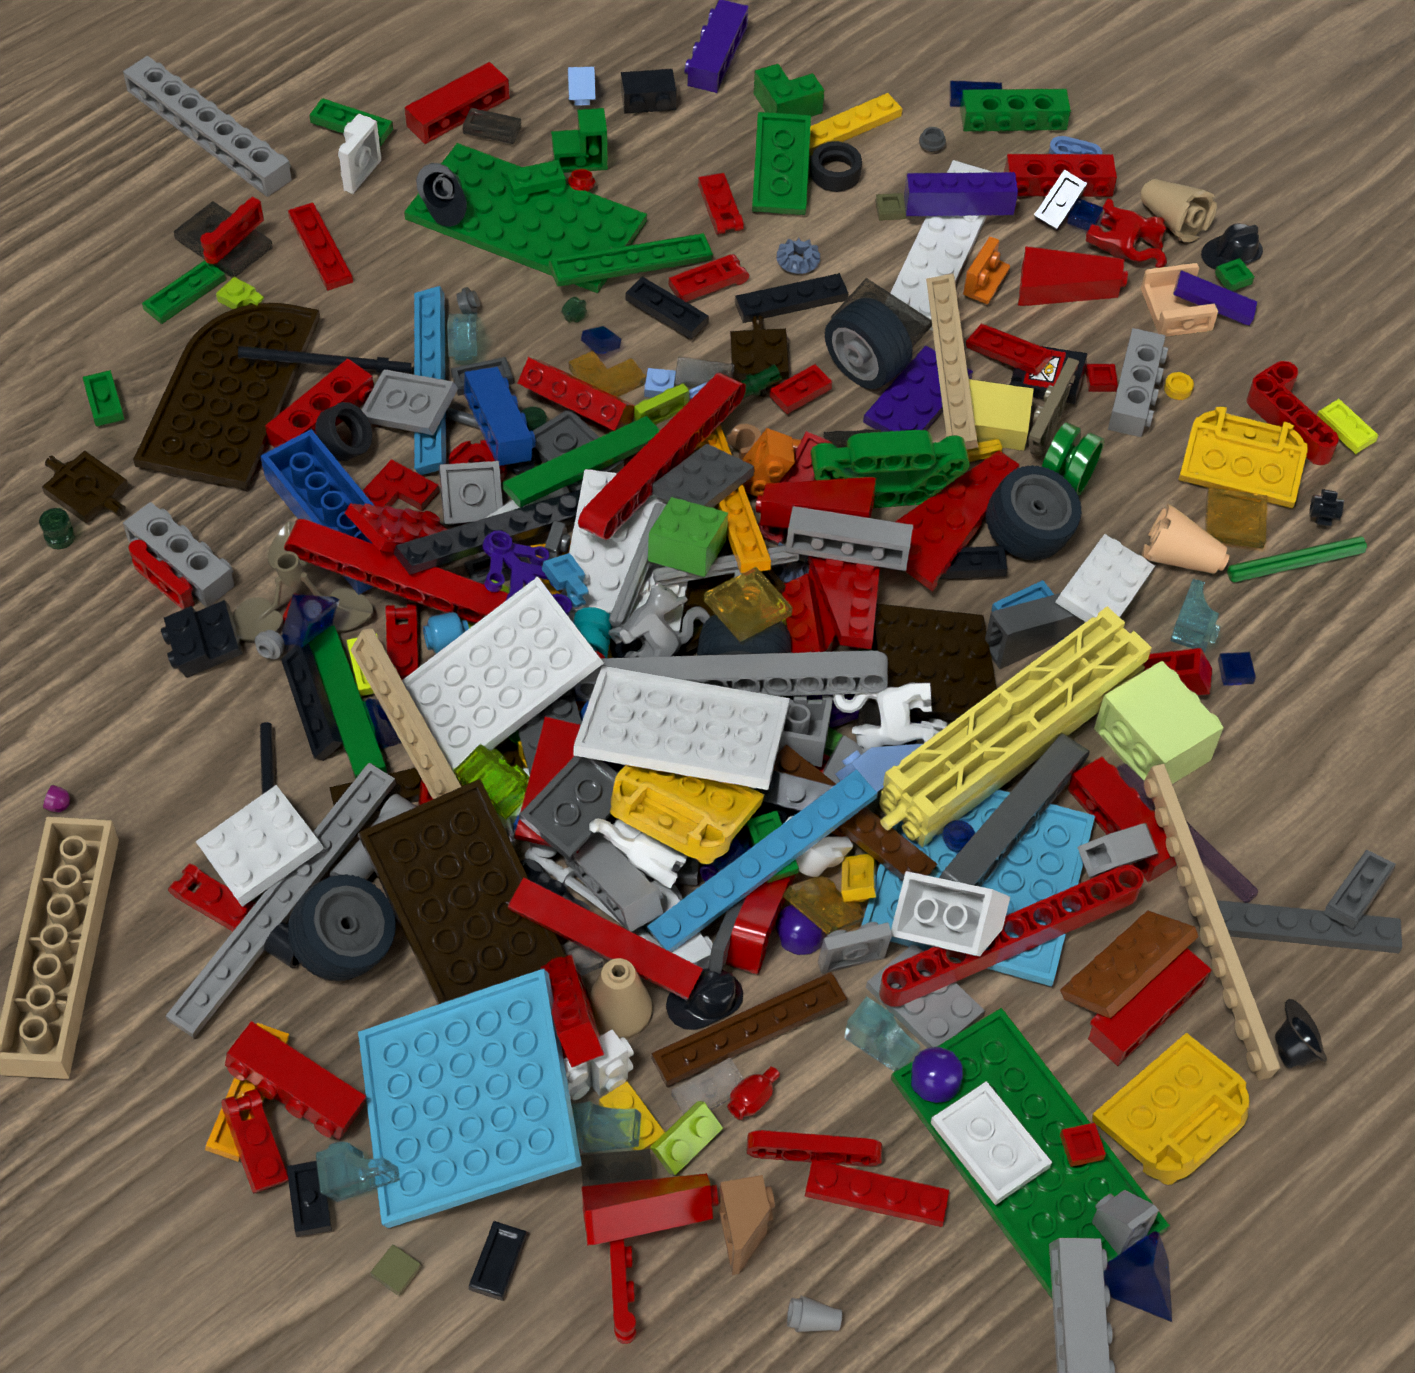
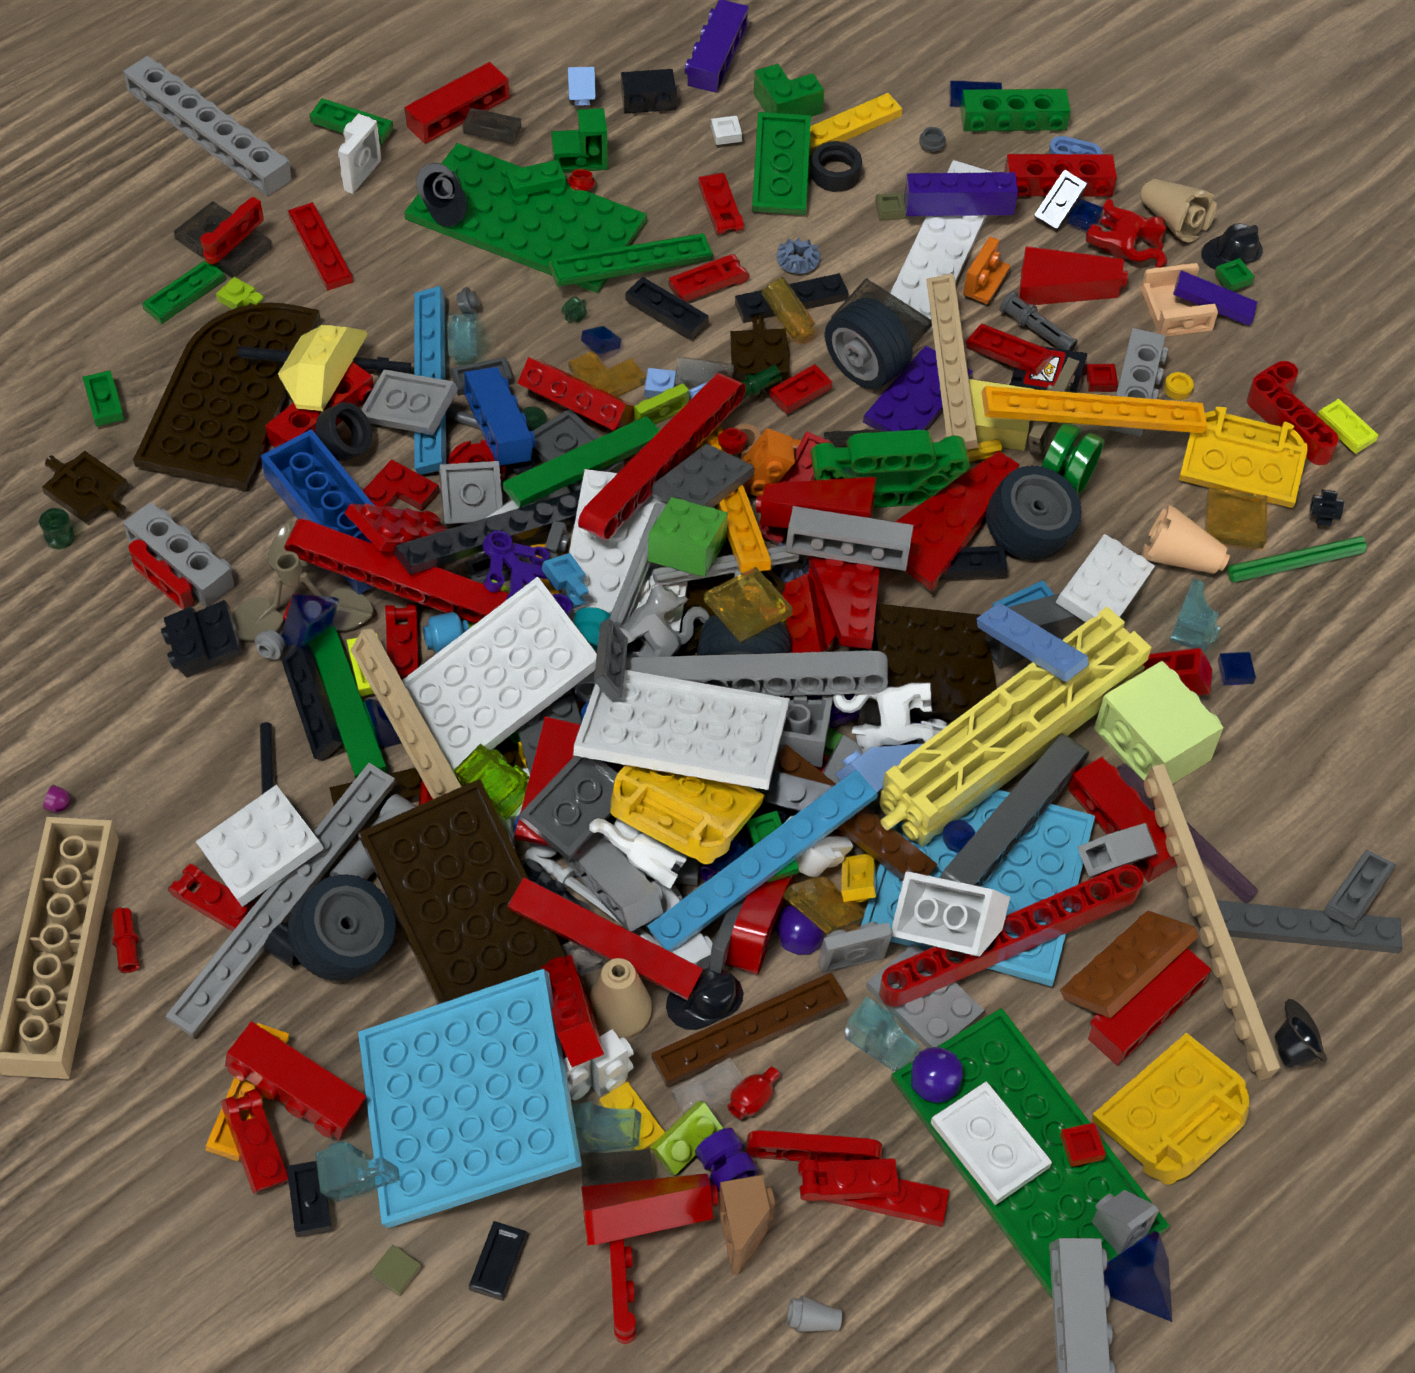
none -> red axle [112,907,140,973]
none -> light yellow wedge [278,325,367,411]
none -> dark grey tile [594,618,628,702]
none -> dark purple wheel [695,1128,758,1193]
none -> white plate [711,116,742,145]
none -> red plate [718,428,747,454]
none -> clear yellow brick [761,277,815,341]
none -> red plate [797,1158,899,1201]
none -> medium blue plate [977,602,1089,682]
none -> light orange plate [981,386,1208,433]
none -> dark grey pin [999,291,1078,351]

